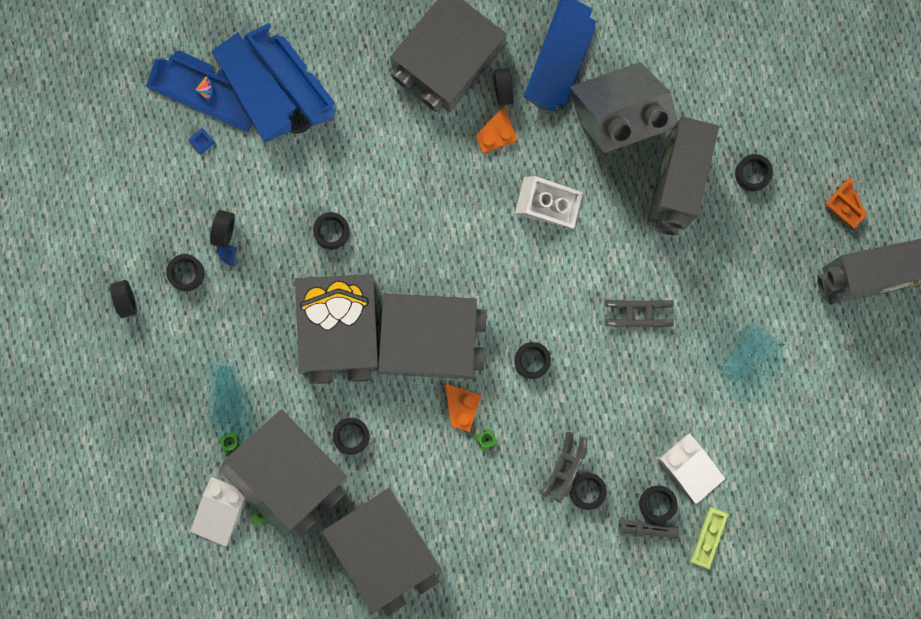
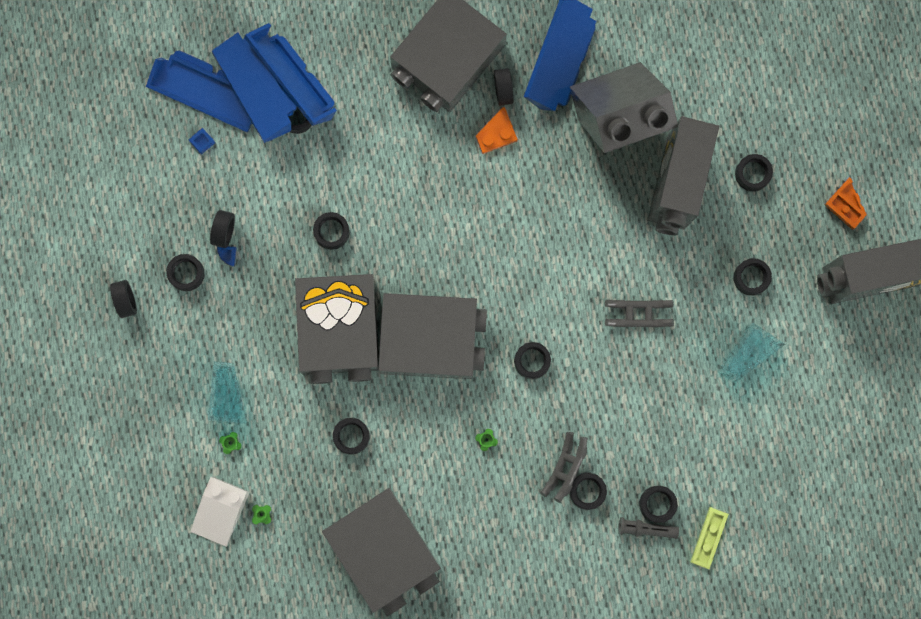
tile [194,75,214,102] -> none
dark grey brick [220,409,347,539] -> none
orange wing [445,384,481,432] -> none
white slope [515,176,583,229] -> none
white slope [657,434,725,504] -> none
none -> black tyre [733,258,772,296]

